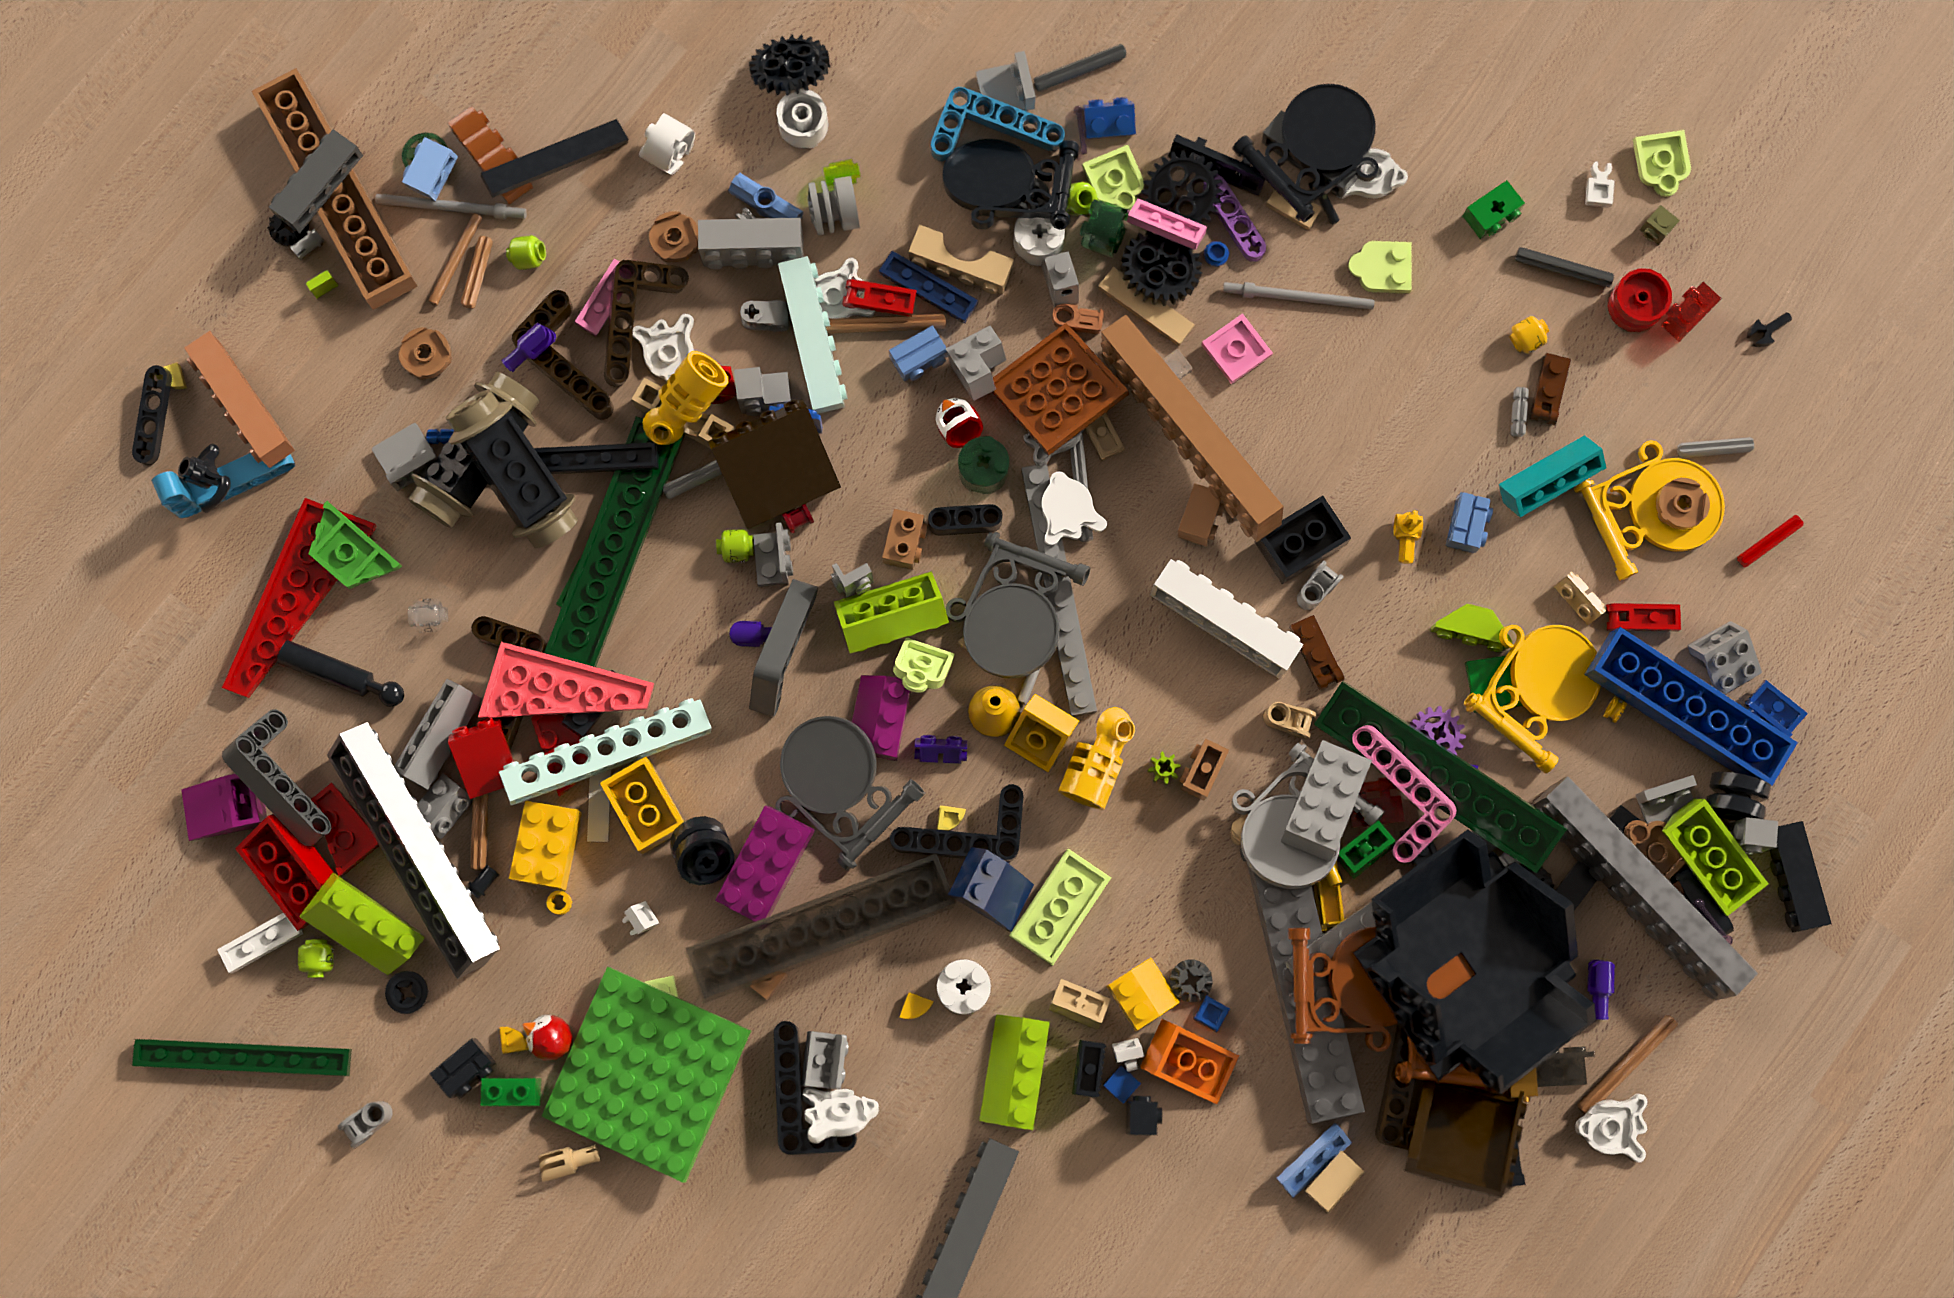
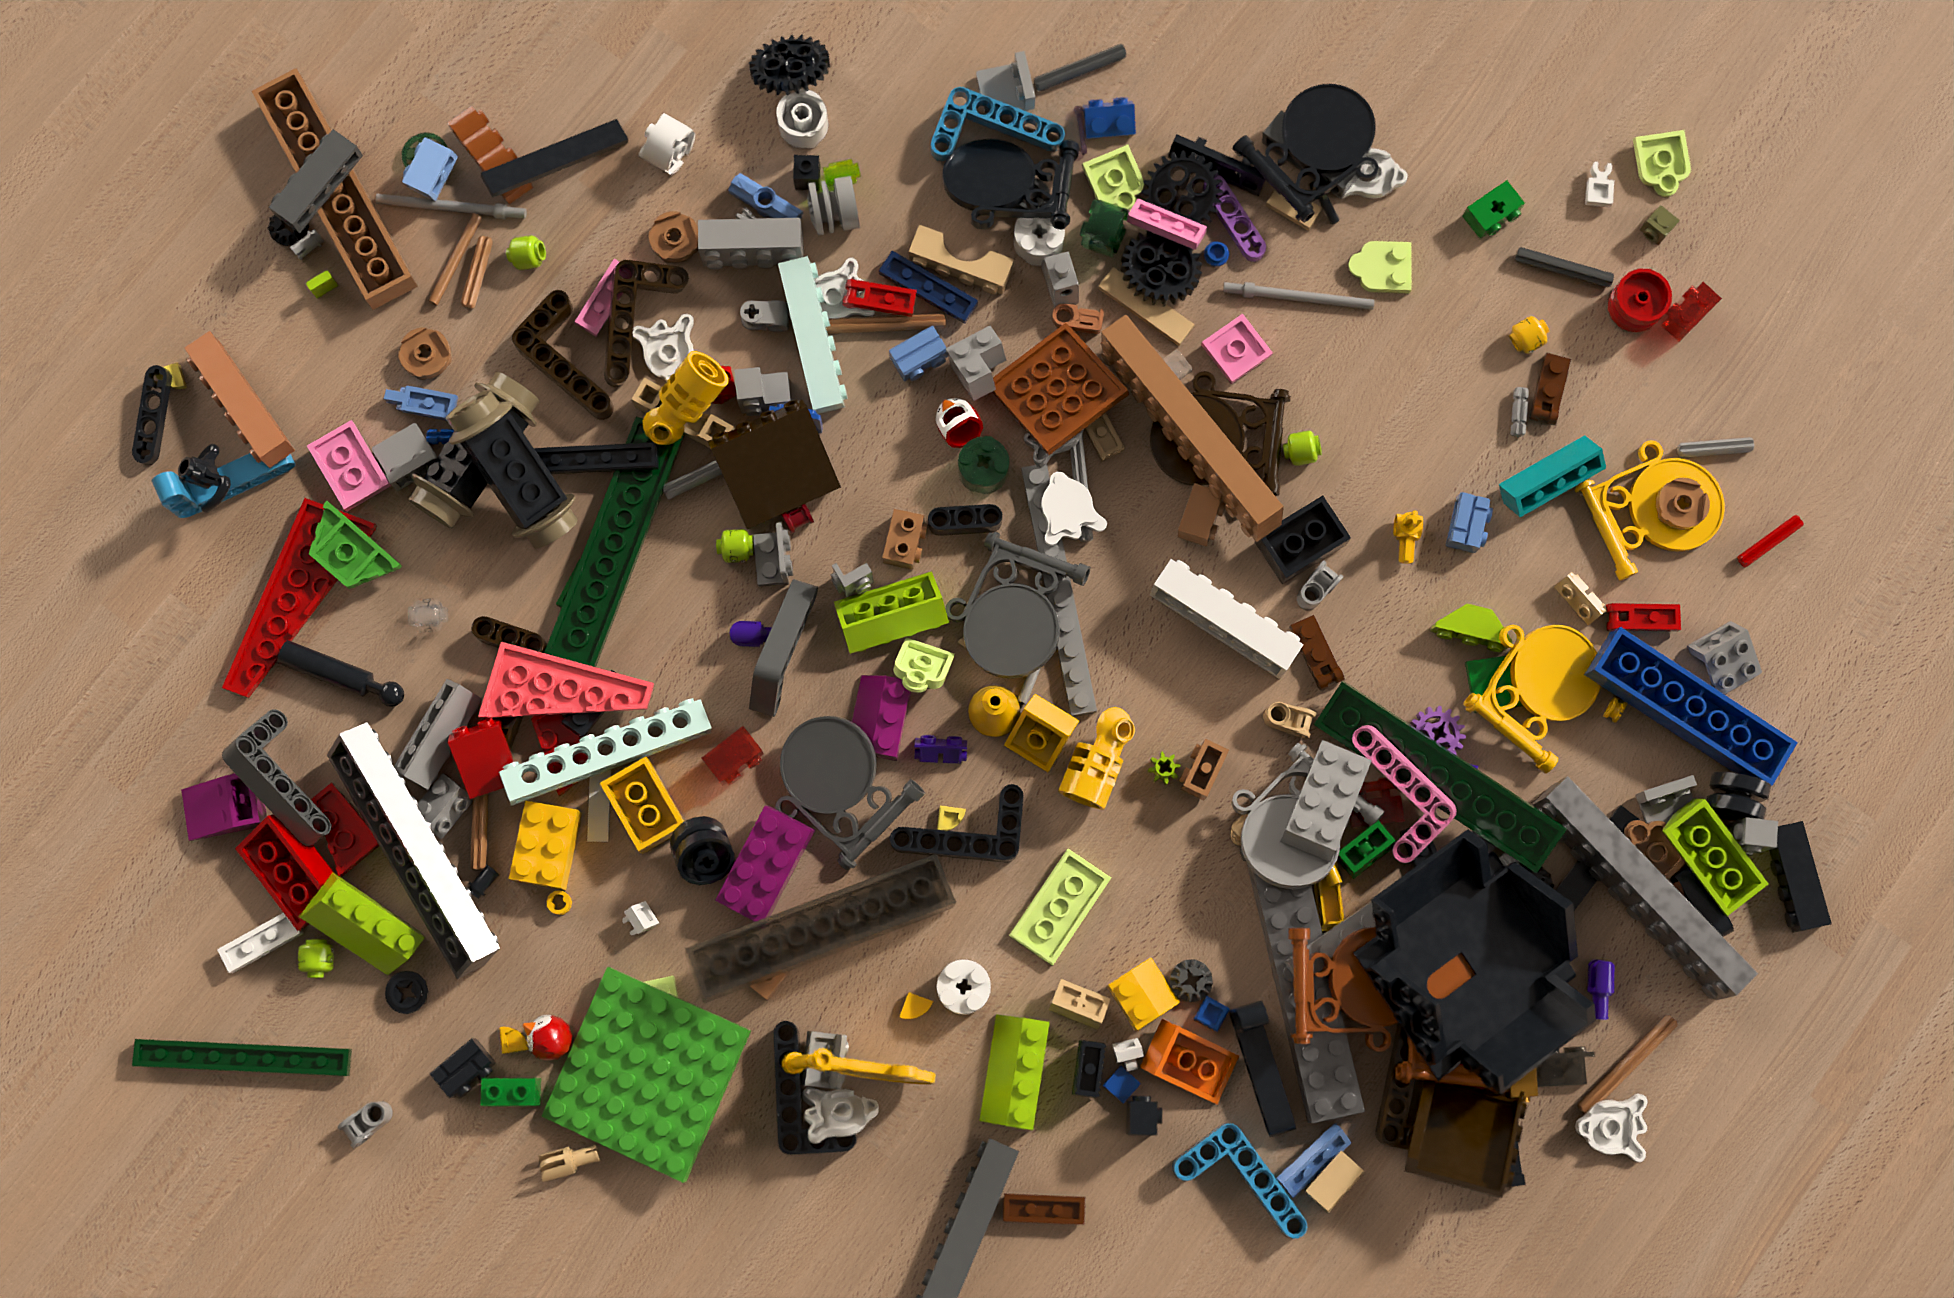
dark purple arm [502,323,556,372] -> none
dark blue slope [948,847,1034,932] -> none
lime head [1066,182,1097,216] -> none
clear purple hinge [1694,899,1733,945] -> none
blue bracket [1744,680,1808,737] -> none
black bar [1747,312,1792,347] -> none
none -> bright pink plate [307,420,391,512]
none -> medium blue hinge [384,385,458,421]
none -> clear red brick [701,726,764,786]
none -> yellow piece [782,1048,936,1085]
none -> black brick [793,155,821,190]
none -> reddish brown plate [1003,1193,1085,1225]
none -> dark brown piece [1150,371,1291,496]
none -> dark azure beam [1172,1123,1307,1239]
none -> black beam [1229,1001,1296,1138]
none -> lime head [1283,431,1322,466]

